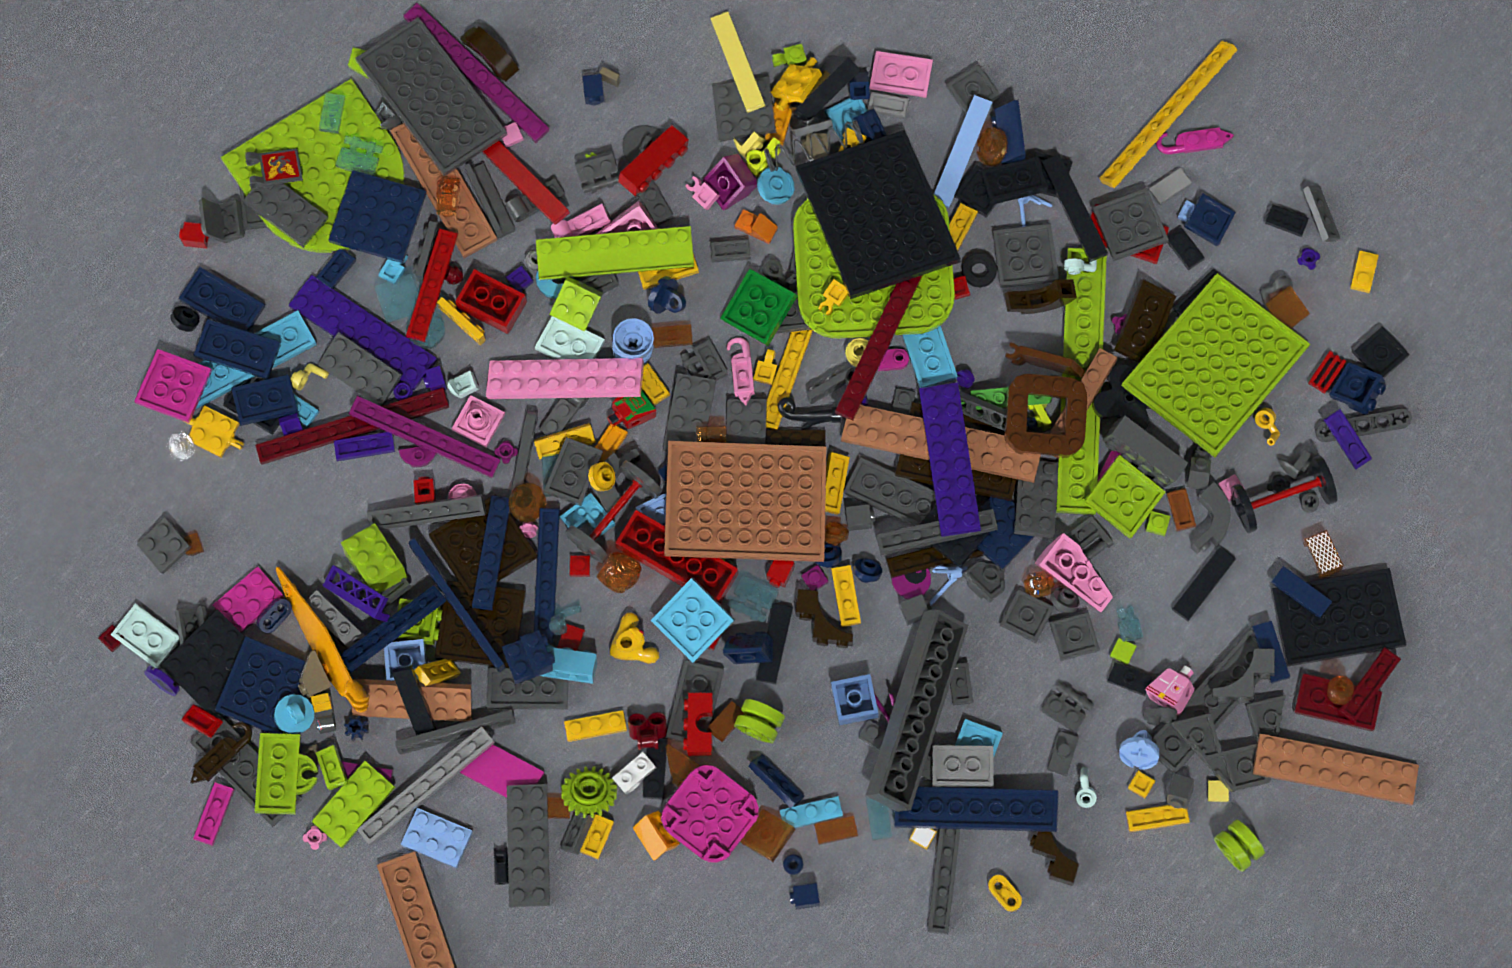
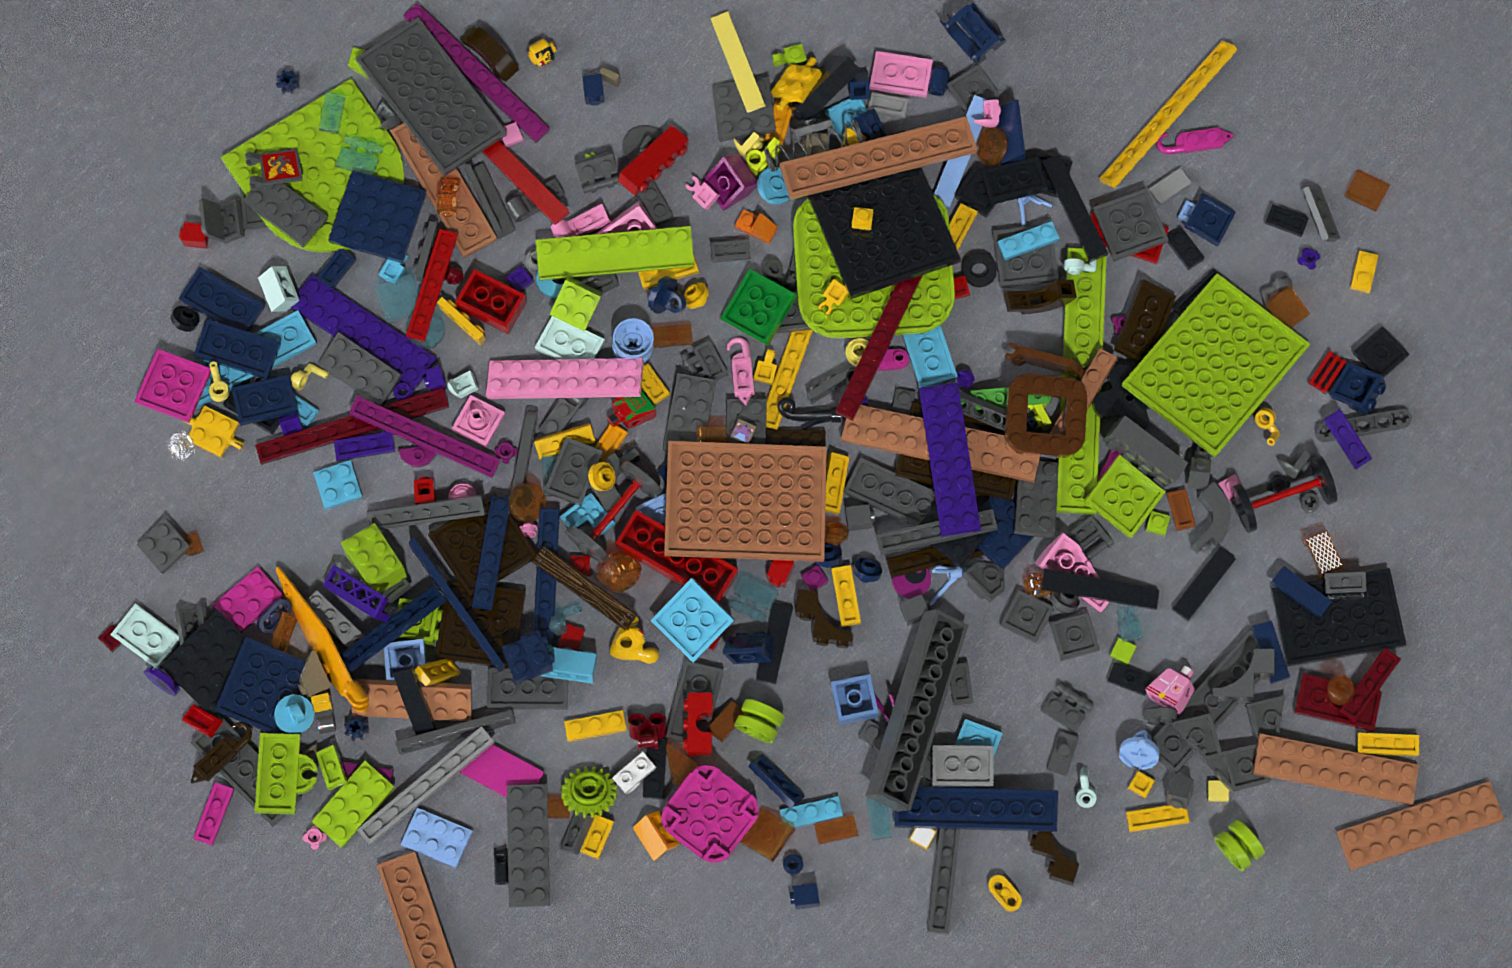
none -> light yellow plate [209,361,229,402]
none -> light aqua brick [258,266,299,312]
none -> clear orange plate [270,612,297,652]
none -> dark blue gear [276,70,300,94]
none -> medium azure plate [313,460,363,510]
none -> yellow head [527,39,557,67]
none -> dark brown tile [532,546,637,631]
none -> yellow plate [683,282,709,309]
none -> tile [730,419,757,444]
none -> nougat plate [779,117,977,200]
none -> yellow plate [852,207,874,230]
none -> dark blue brick [928,66,950,96]
none -> dark blue animal [940,2,1006,65]
none -> bright pink plate [974,100,1001,128]
none -> medium azure plate [997,221,1059,261]
none -> black tile [1040,569,1159,610]
none -> dark grey plate [1324,571,1366,593]
none -> nougat plate [1336,781,1504,871]
none -> clear orange piece [1345,170,1390,212]
none -> yellow plate [1357,733,1419,757]

